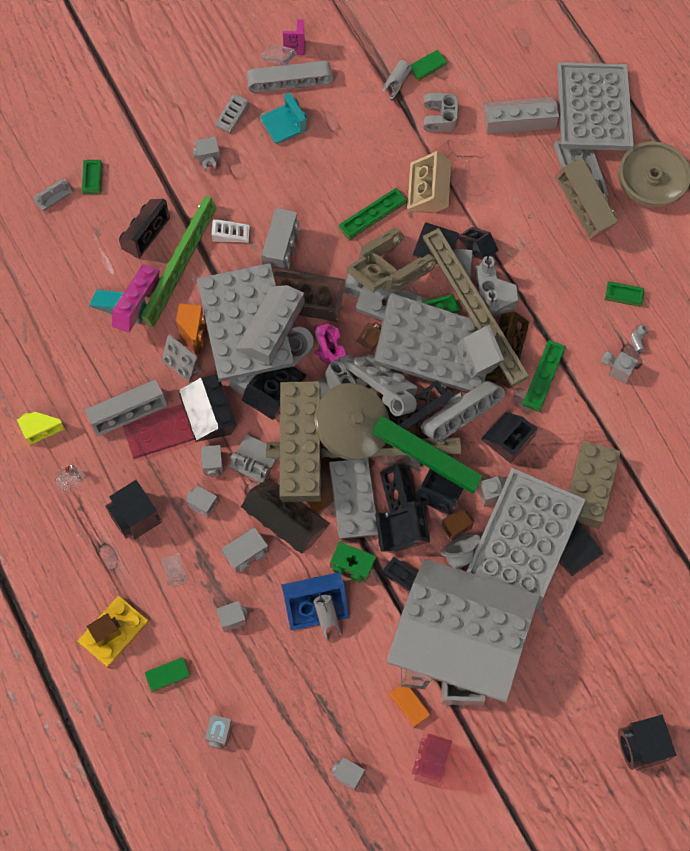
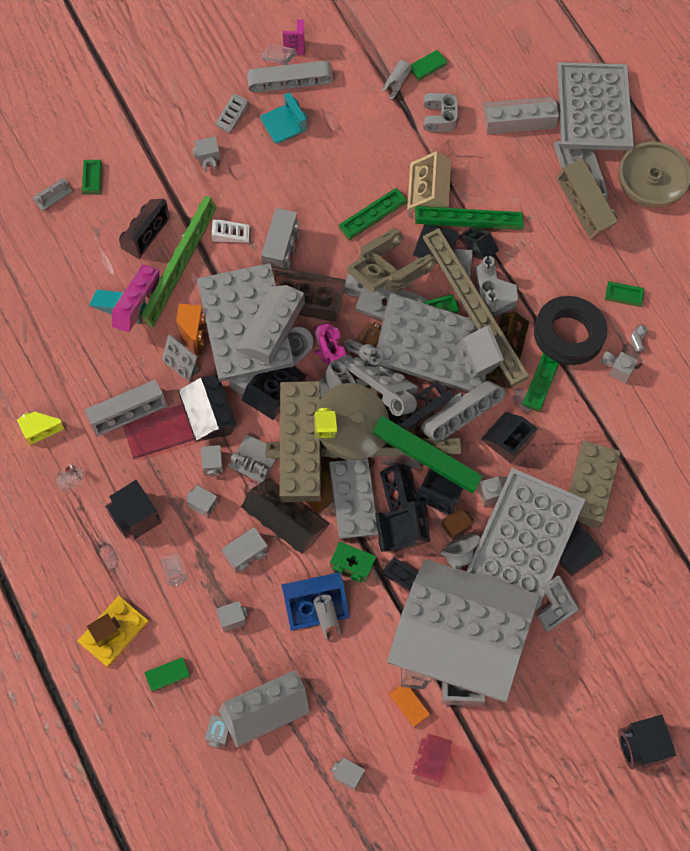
none -> light grey slope [218,670,310,747]
none -> neon yellow slope [314,408,337,438]
none -> light grey pin [344,339,383,365]
none -> green tile [414,206,524,230]
none -> black tyre [534,296,607,365]
none -> light grey tile [536,576,579,632]

